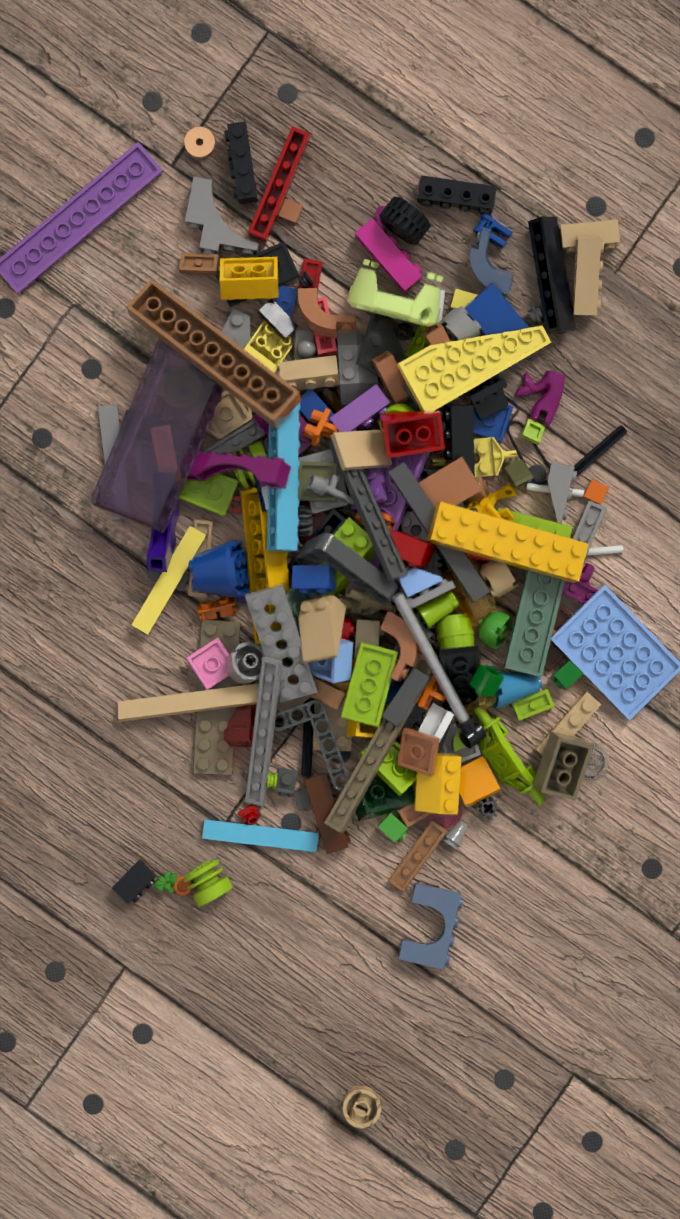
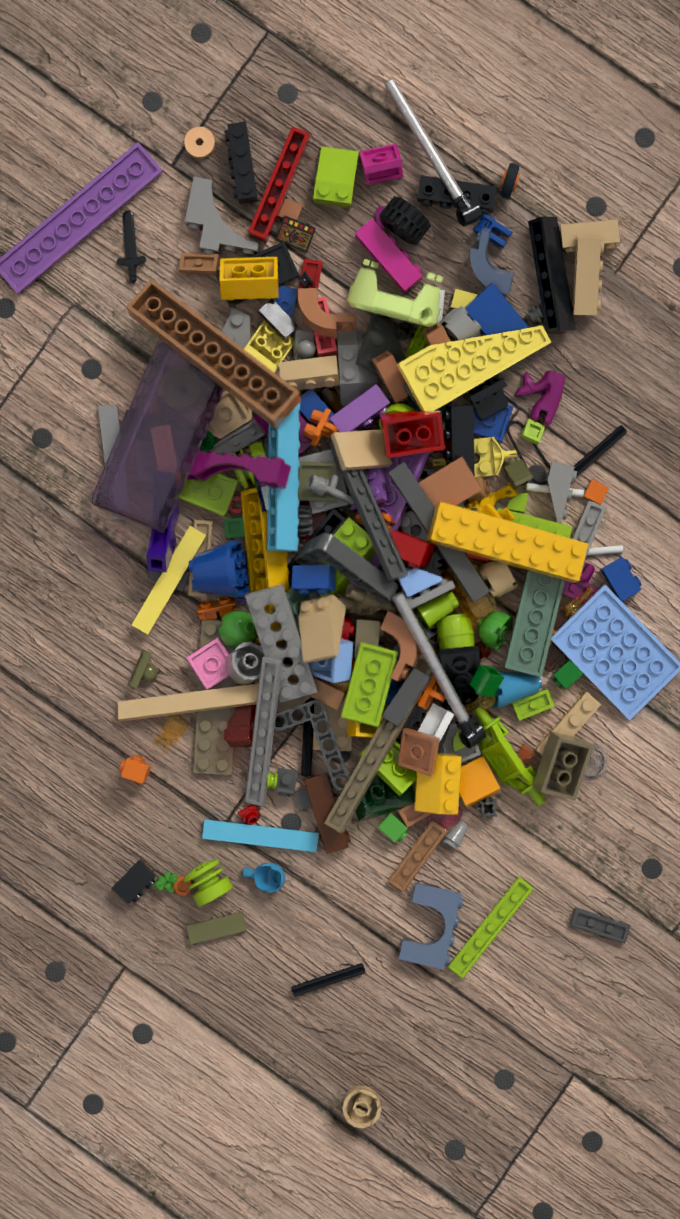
none -> black sword [117,210,147,284]
none -> orange brick [119,755,152,784]
none -> olive tile [128,650,158,689]
none -> clear yellow plate [155,715,189,749]
none -> olive tile [186,912,247,945]
none -> green plate [198,431,216,450]
none -> bright green cylinder [219,610,258,649]
none -> green plate [224,517,245,539]
none -> dark azure hair [242,863,285,893]
none -> piece [275,215,316,253]
none -> black axle [291,963,365,997]
none -> lime slope [313,146,359,208]
none -> dark pink bracket [359,143,404,185]
none -> flat silver piece [385,80,482,227]
none -> lime tile [447,876,534,979]
none -> clear red bush [474,641,491,659]
none -> black wheel [500,163,520,198]
none -> lime tile [507,493,528,513]
none -> clear orange slope [516,743,536,760]
none -> clear yellow plate [563,586,595,618]
none -> dark grey tile [570,907,631,944]
none -> blue brick [600,557,642,602]

